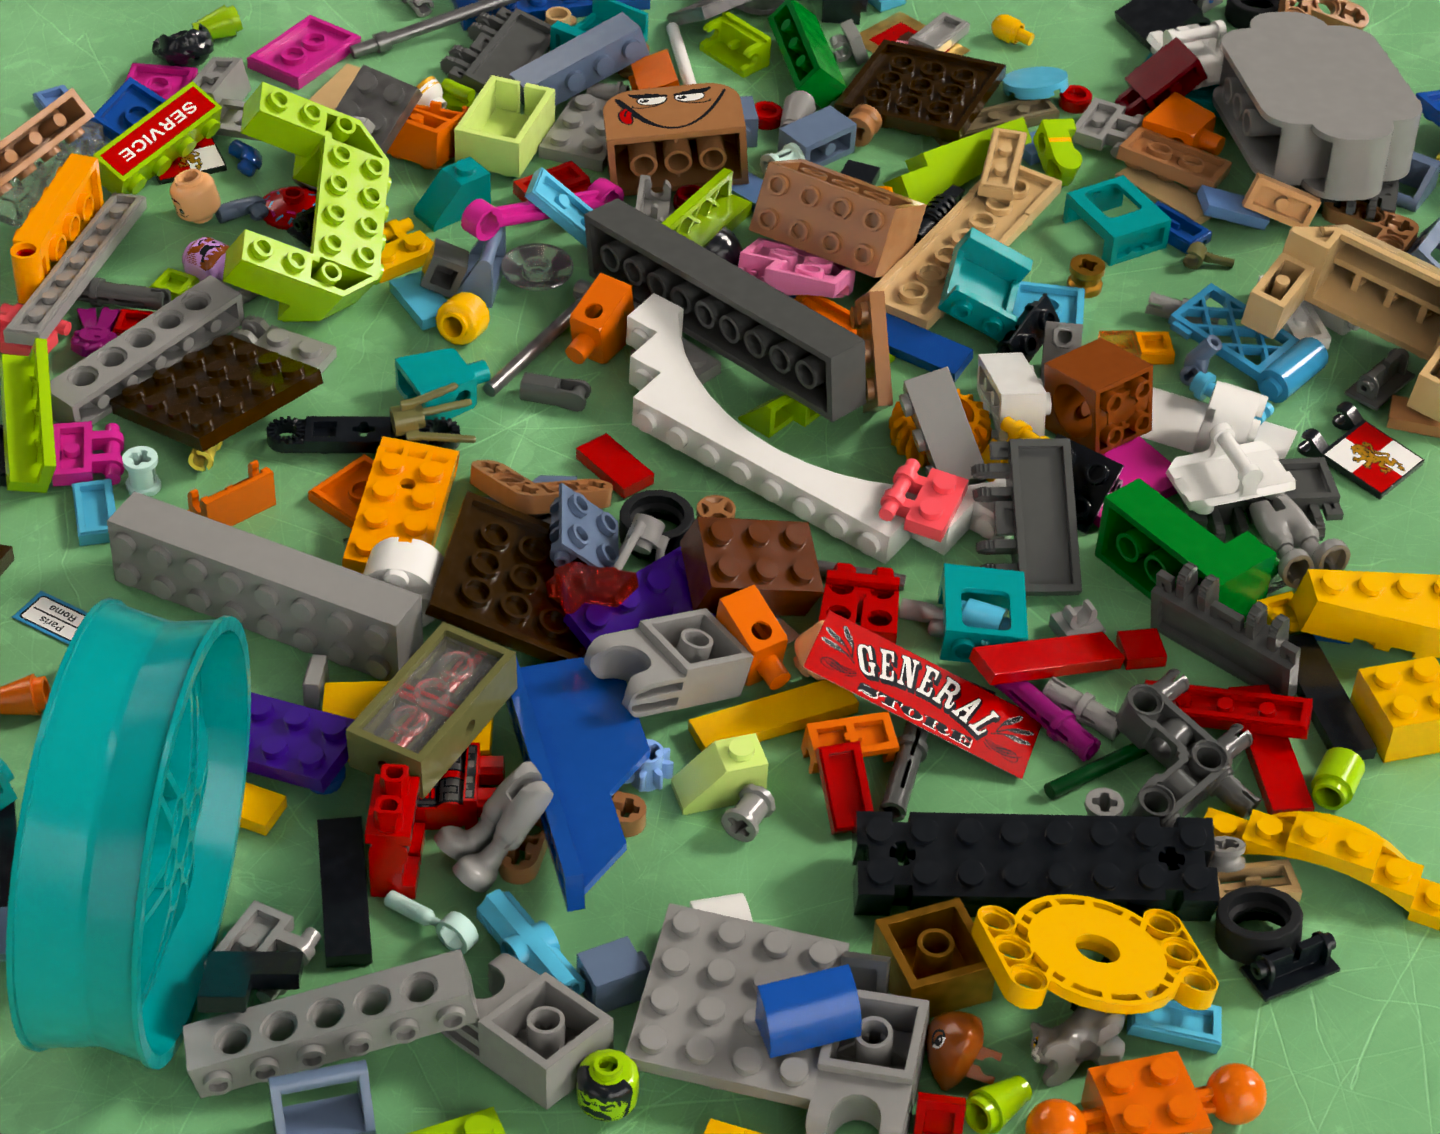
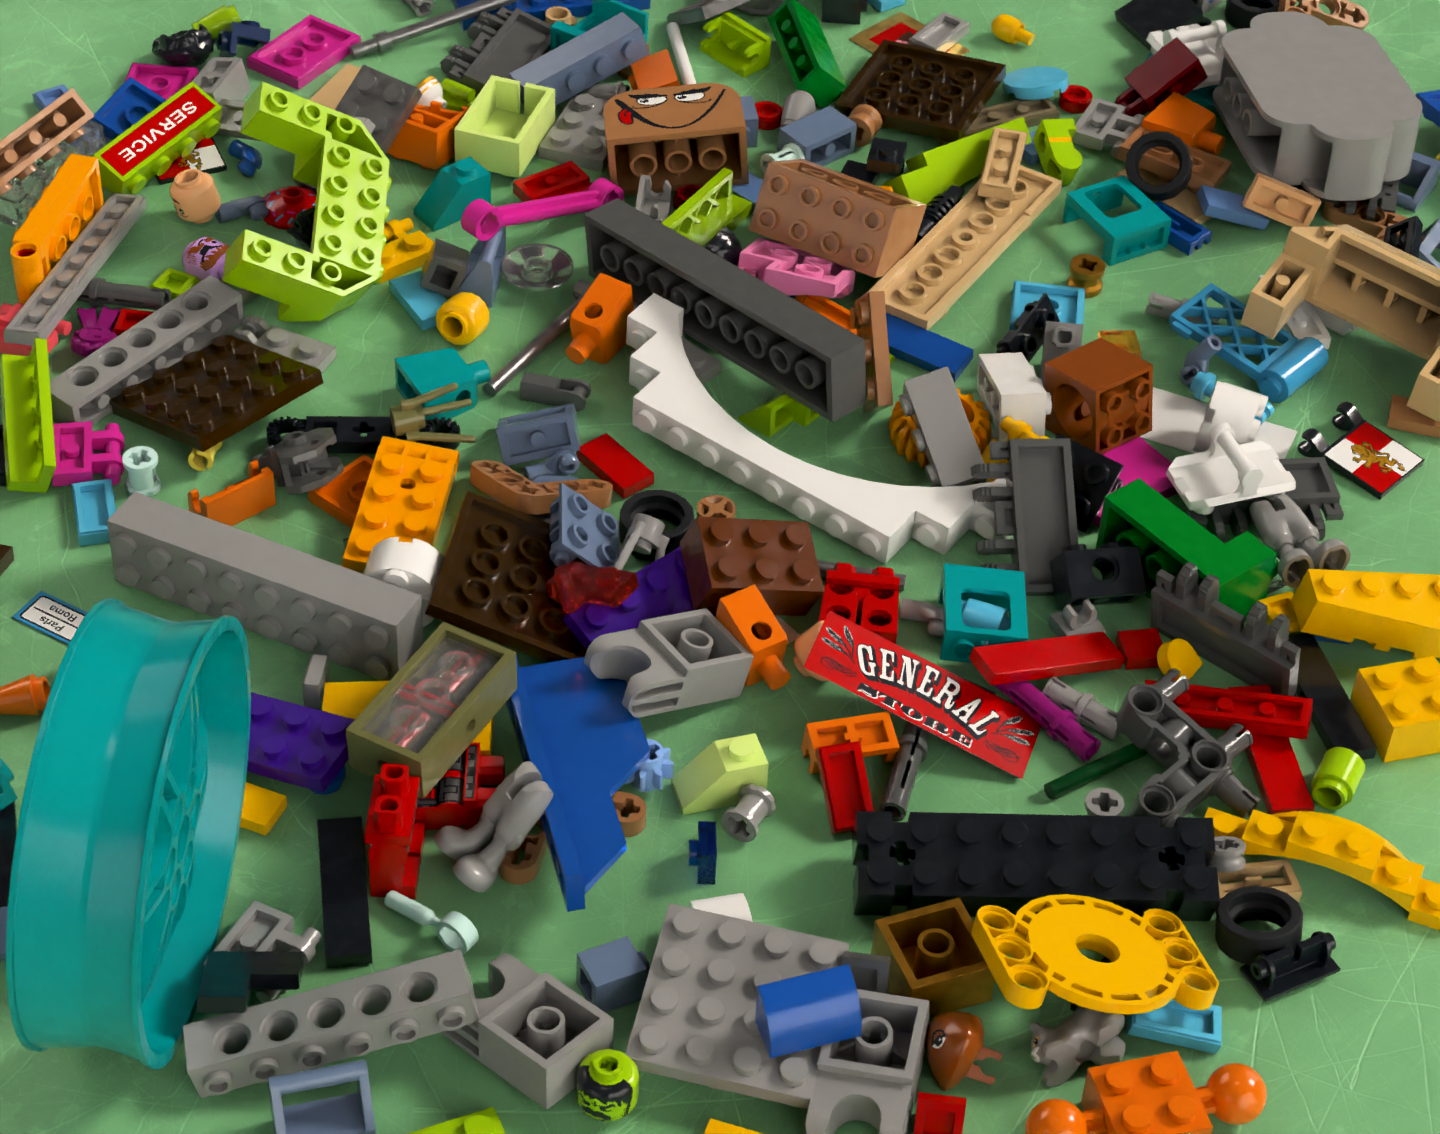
medium azure piece [476,889,585,995] -> none
medium azure tile [524,167,593,248] -> none
yellow tile [688,679,859,752] -> none
light grey tile [829,19,869,66] -> none
coral plate [879,458,969,542] -> none
teal panel [938,227,1033,341] -> none
lime cone [964,1075,1032,1134] -> none
light orange tile [1131,331,1176,365] -> none
olive hand [1183,242,1235,269] -> none
dark grey hinge [1345,348,1416,411] -> none
none -> dark blue bracket [216,20,271,58]
none -> dark grey hinge [250,428,344,494]
none -> sand blue tile [496,403,580,466]
none -> sand blue arm [523,449,580,481]
none -> clear blue plate [688,821,717,884]
none -> black bracket [866,137,907,176]
none -> black brick [1049,542,1147,608]
none -> black tyre [1125,131,1192,201]
none -> yellow tile [1157,638,1203,682]
none -> black tile [1384,215,1423,258]

